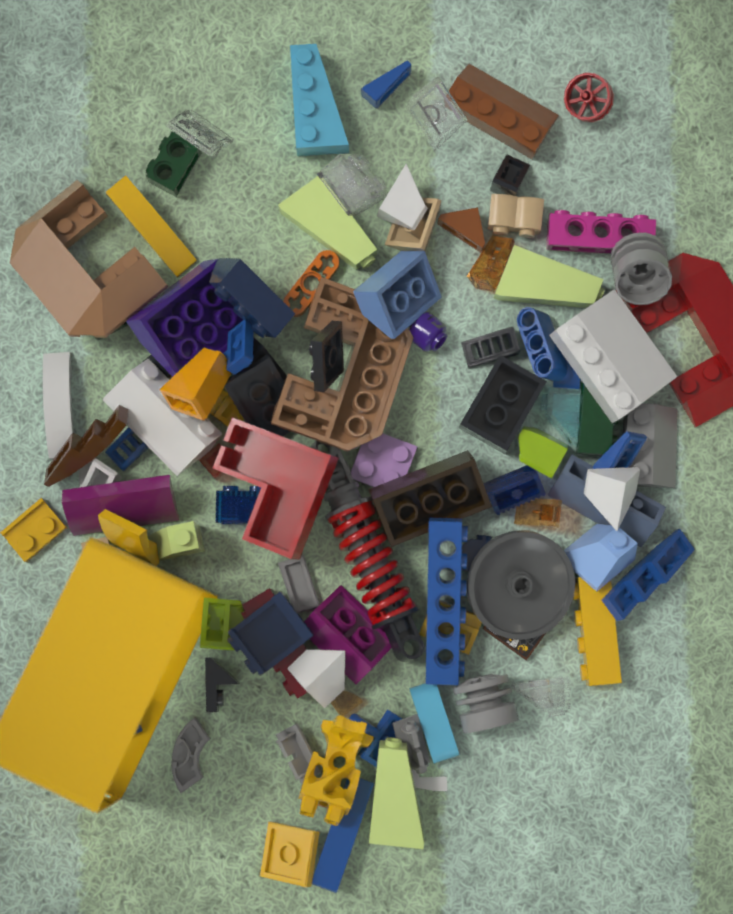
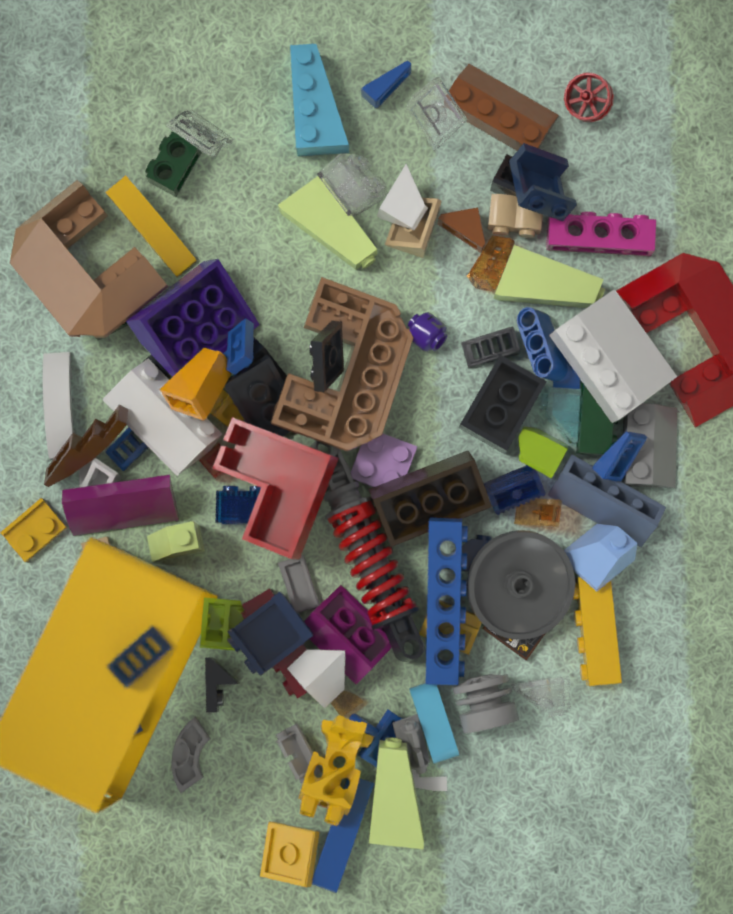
yellow slope [98,509,159,566] -> none
dark blue slope [209,258,295,338] -> none
orange beam [283,250,339,317] -> none
medium blue slope [353,251,442,339] -> none
white slope [584,467,640,531] -> none
blue slope [602,529,695,621] -> none
light grey wheel [611,233,672,305] -> none
none -> slope [106,626,173,688]
none -> dark blue panel [509,143,577,221]

